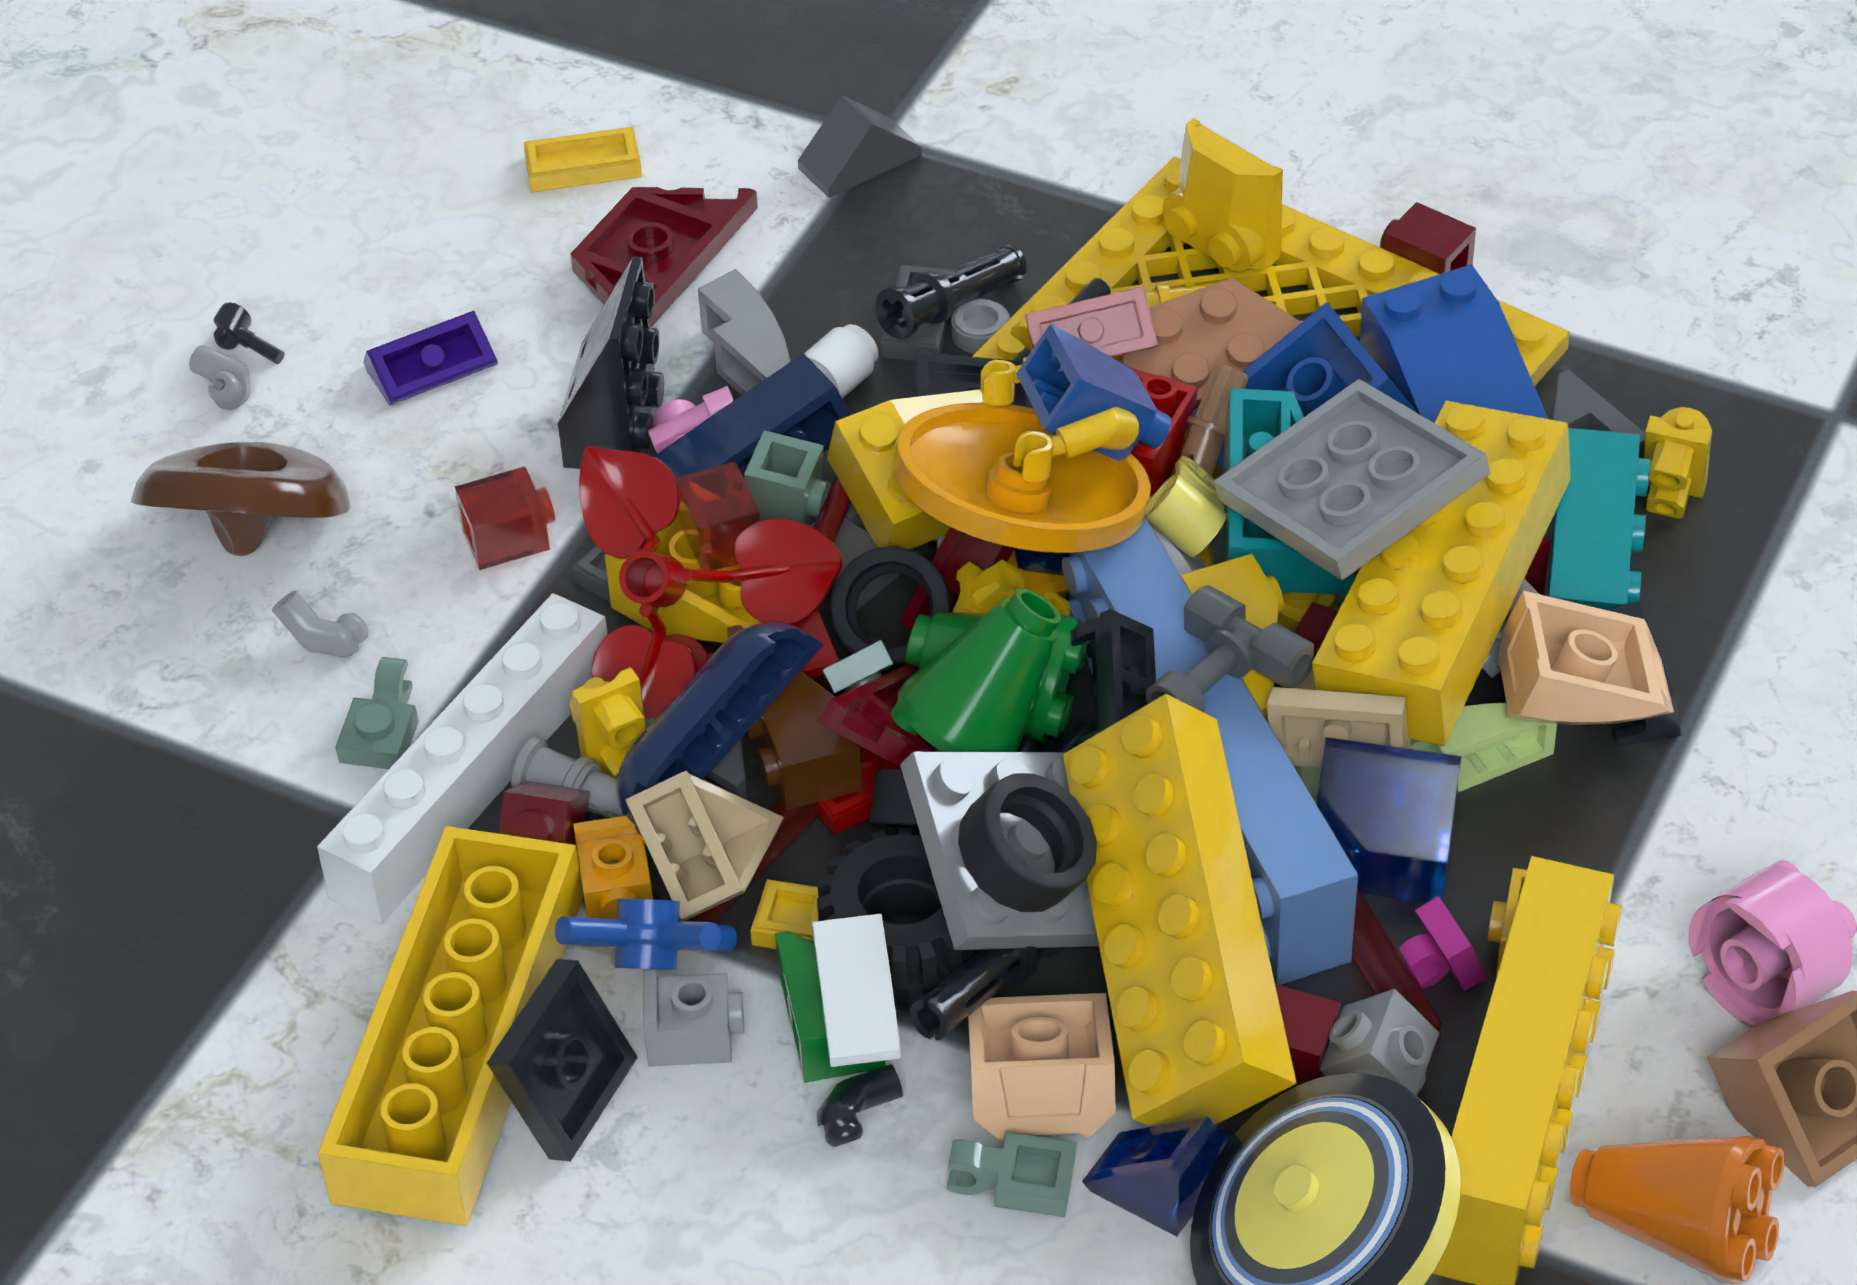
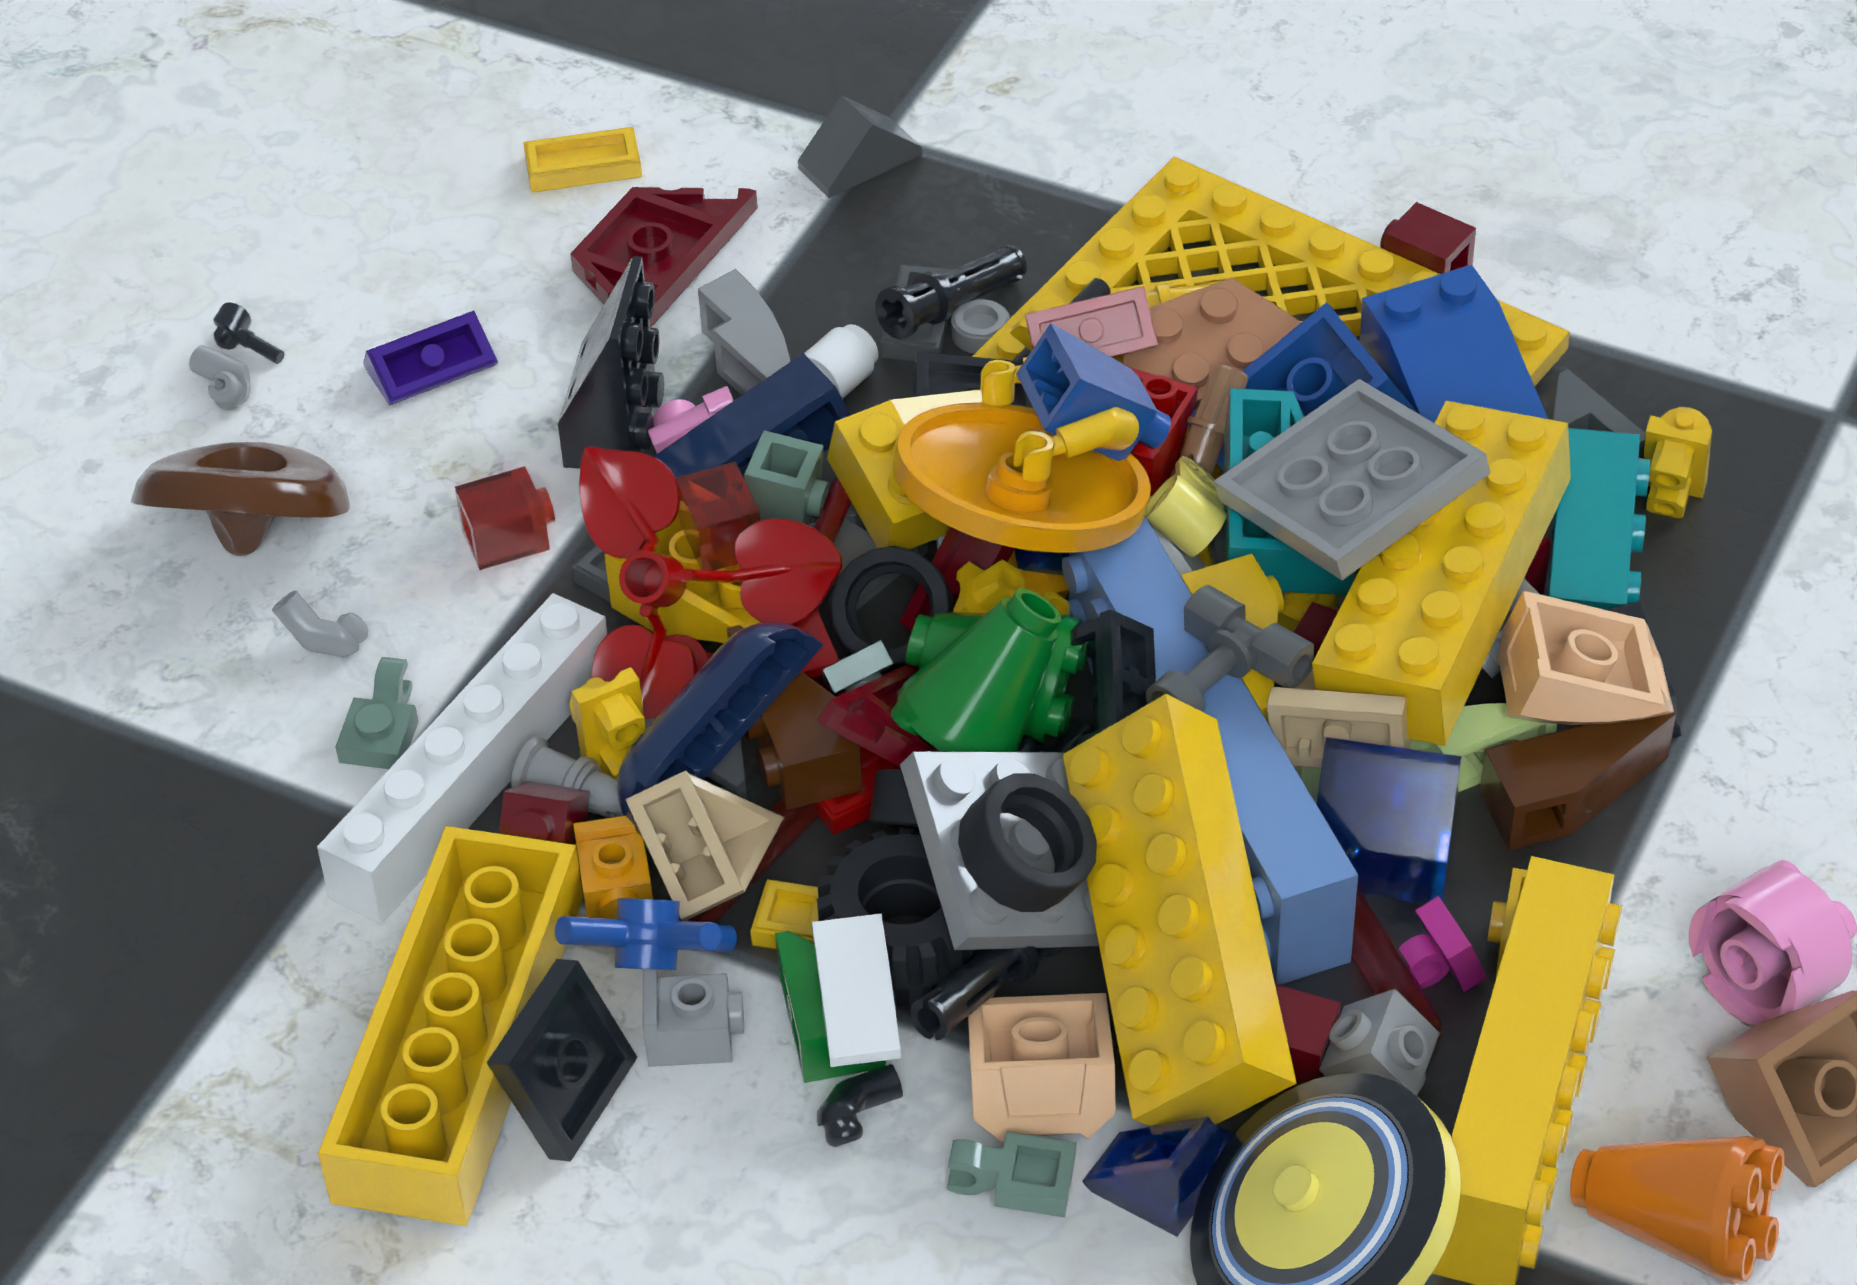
yellow slope [1163,118,1283,272] -> none
none -> reddish brown slope [1480,712,1676,851]

